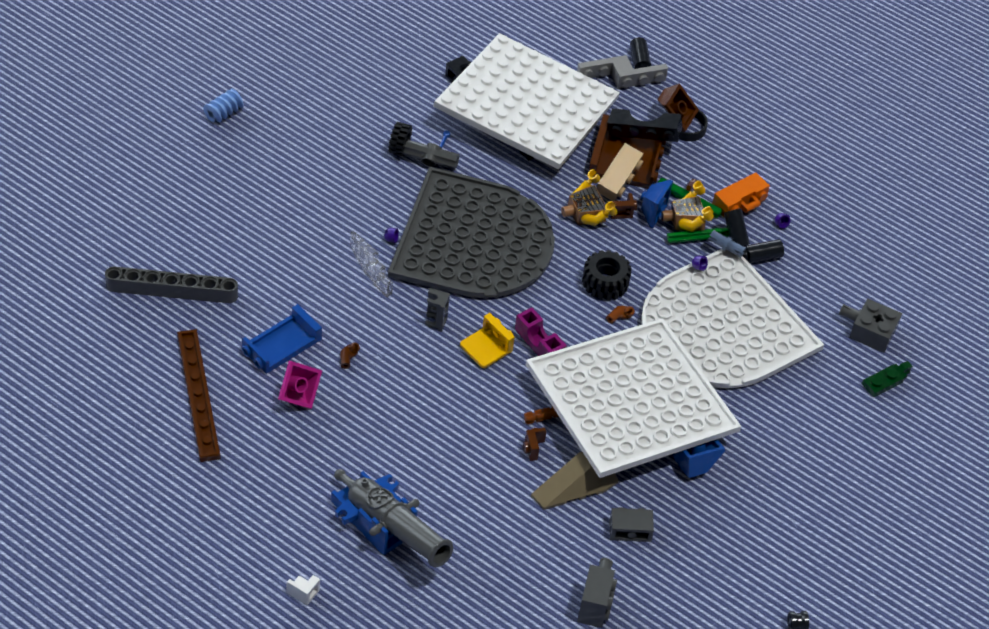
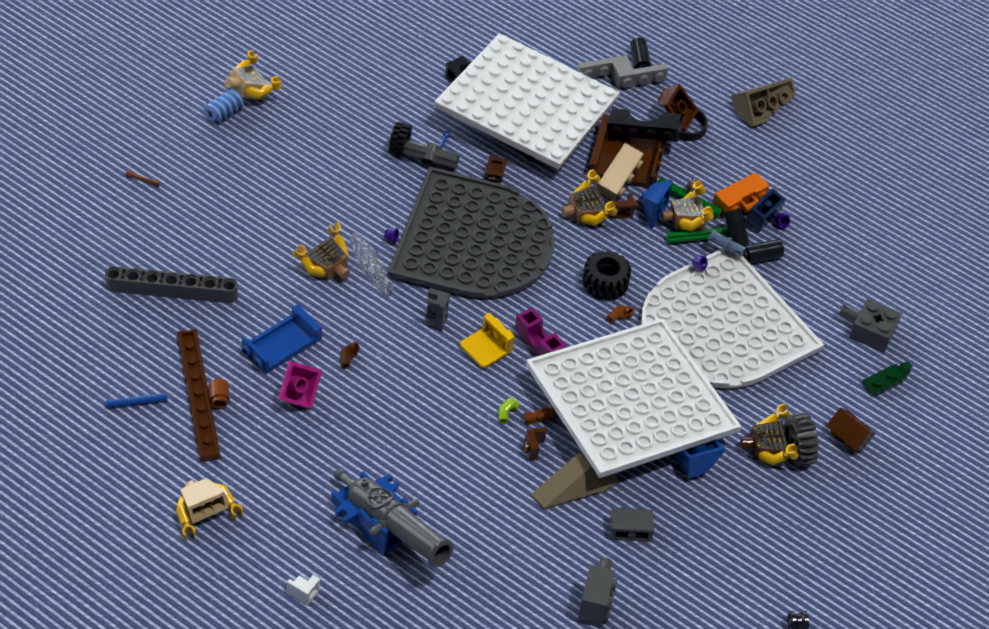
none -> blue bar [106,393,167,408]
none -> dark orange hinge [125,170,161,187]
none -> tan torso [176,479,243,540]
none -> dark orange brick [209,378,230,409]
none -> torso [225,50,282,100]
none -> torso [293,222,350,281]
none -> reddish brown bracket [484,156,507,183]
none -> lime arm [499,398,519,424]
none -> dark tan wedge [731,78,796,127]
none -> torso [740,404,798,466]
none -> dark blue brick [745,188,786,232]
none -> dark grey gear [784,413,820,467]
none -> reddish brown brick [826,407,876,452]

